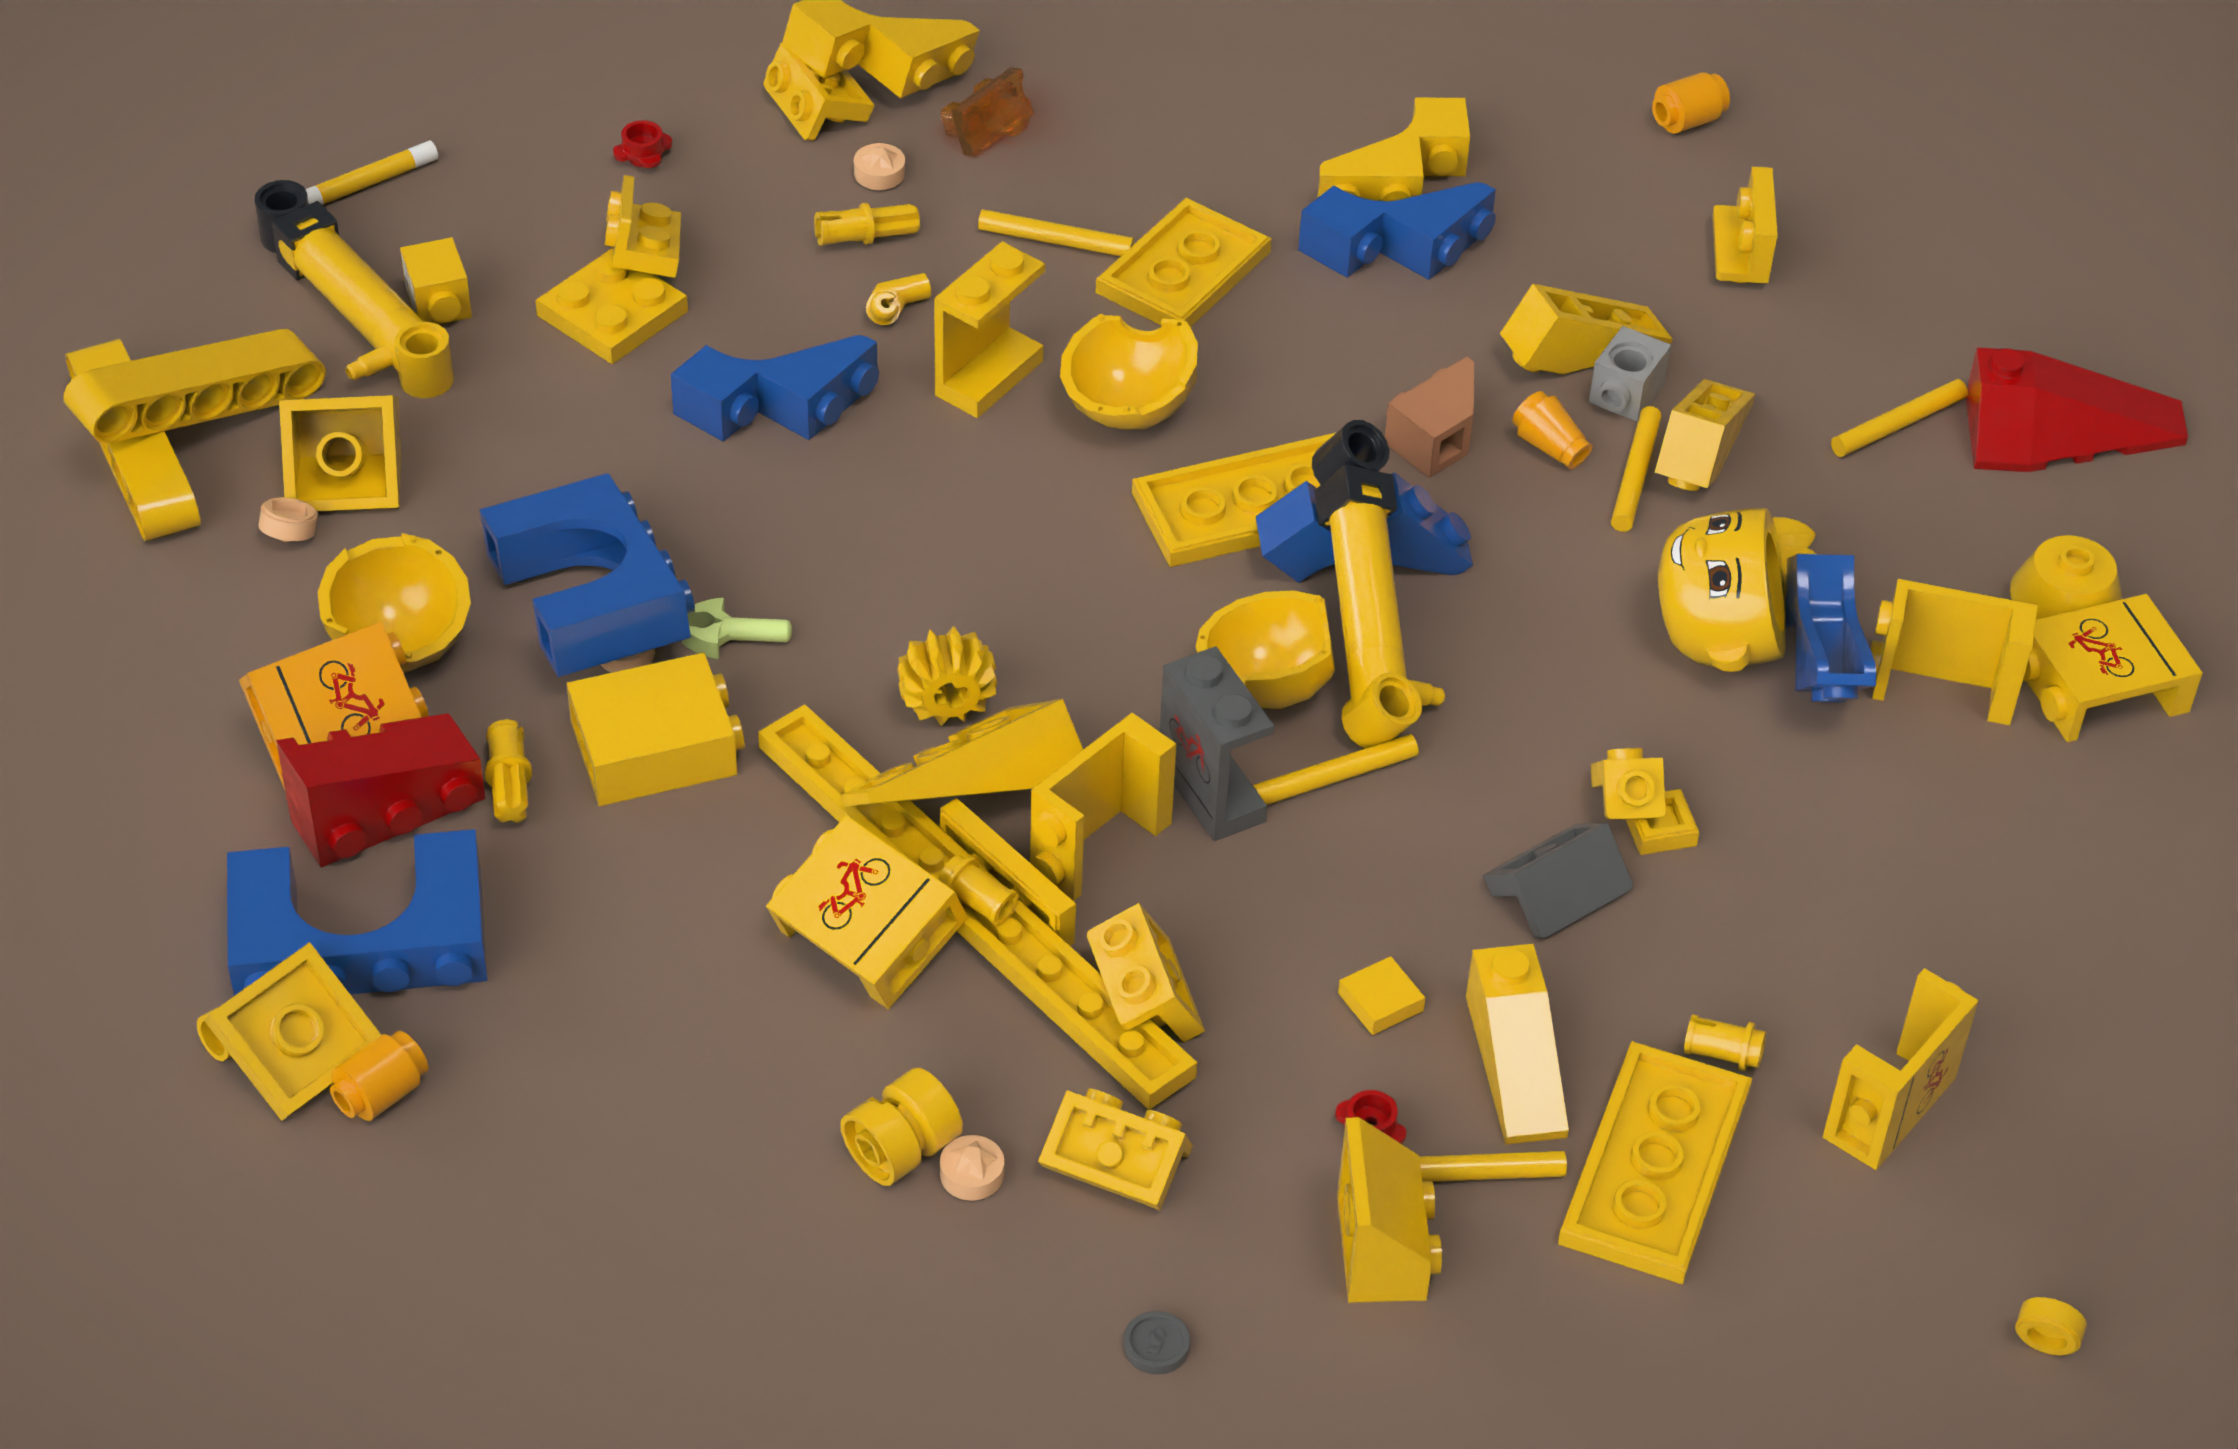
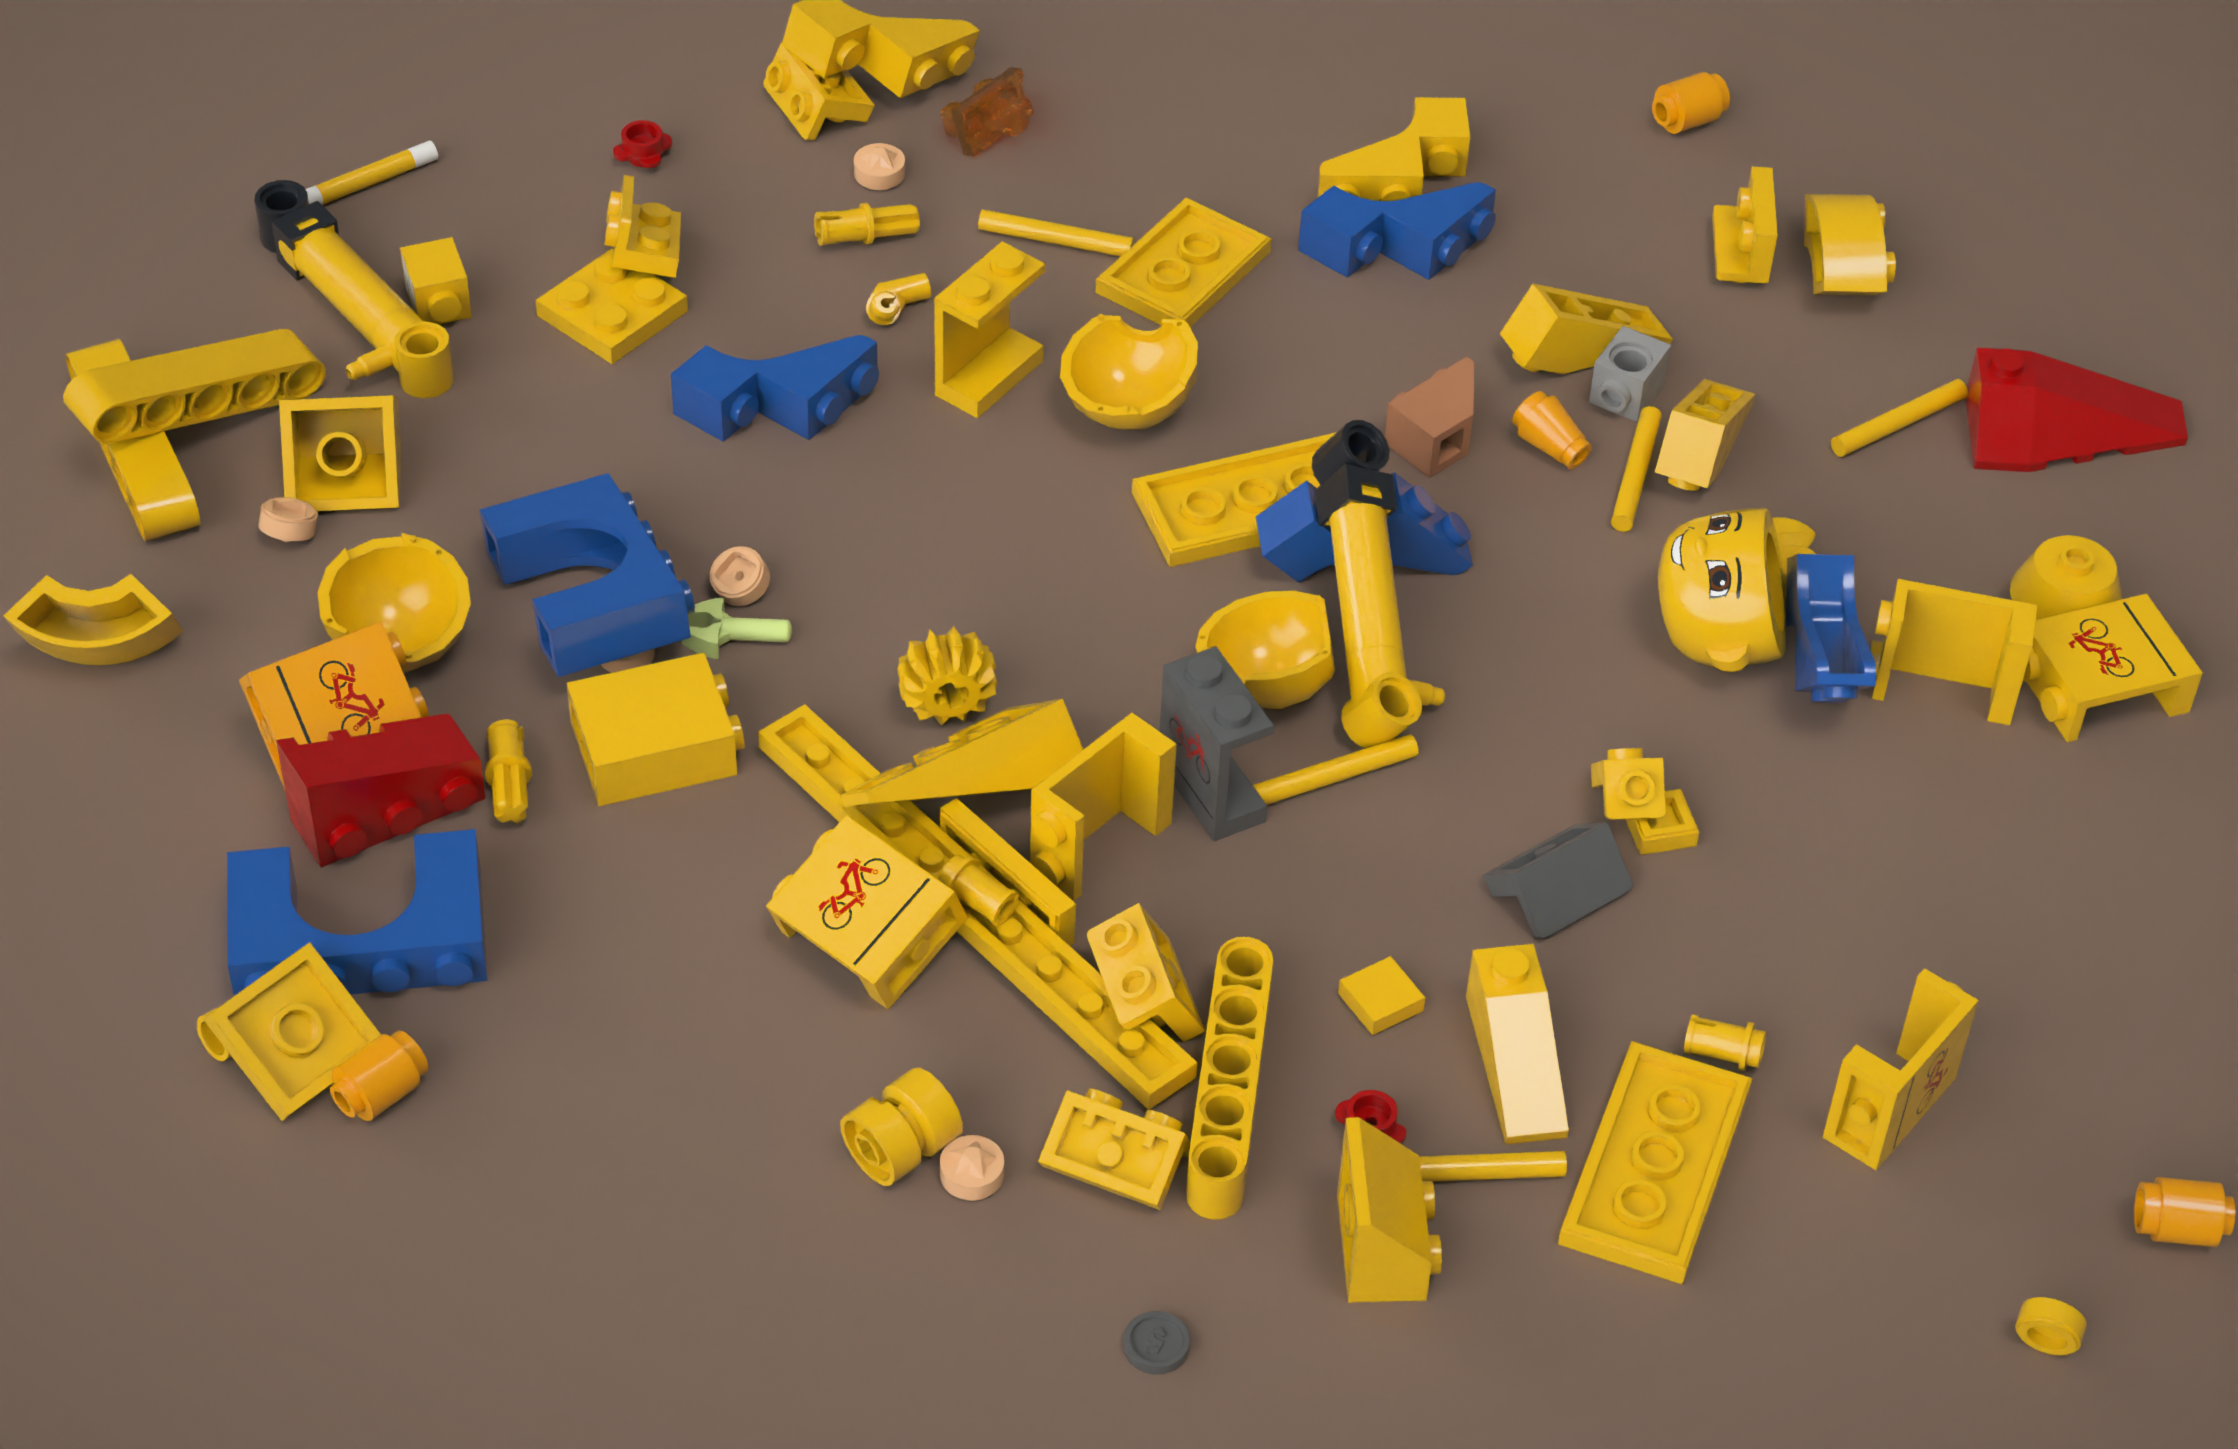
none -> yellow brick [3,574,184,665]
none -> light nougat tile [710,546,770,606]
none -> yellow beam [1186,937,1273,1220]
none -> yellow brick [1804,194,1896,295]
none -> light orange brick [2134,1177,2235,1247]

